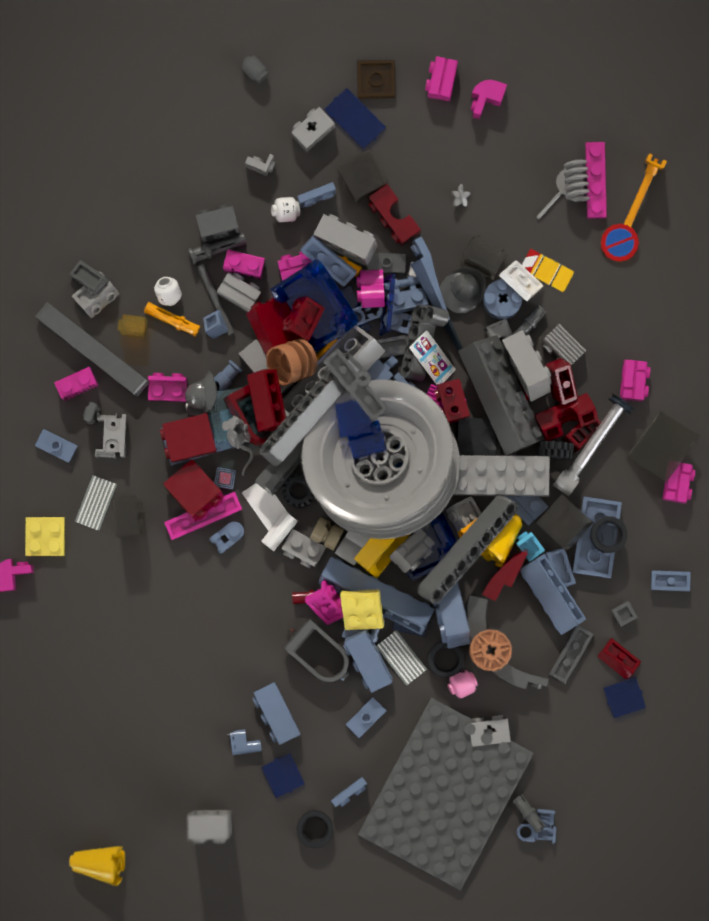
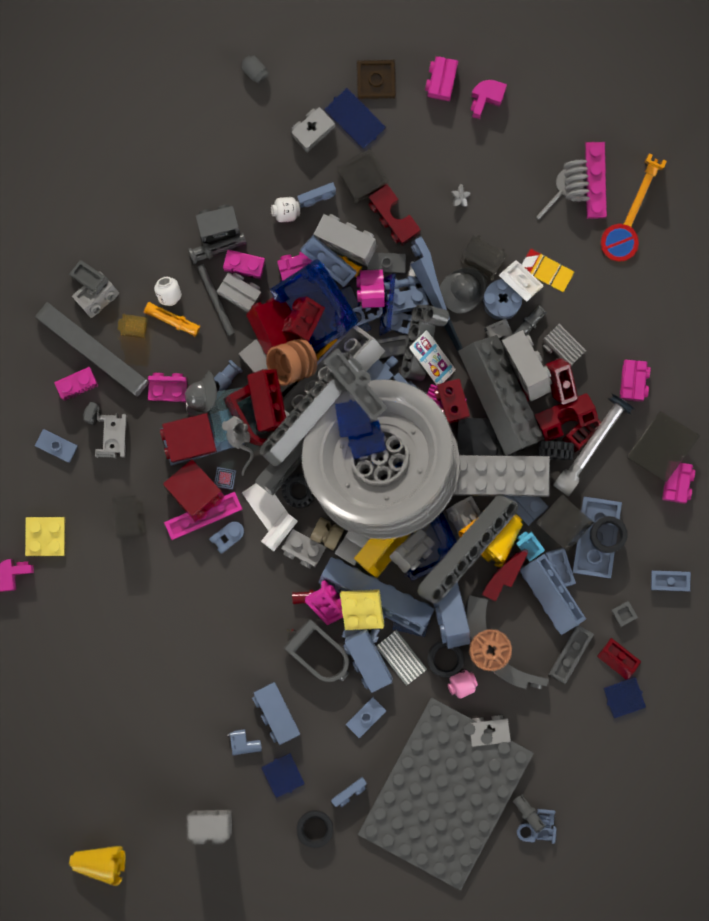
light grey sticker [75,475,117,531] -> none
sand blue slope [203,310,228,339] -> none
light grey bracket [245,154,276,176] -> none

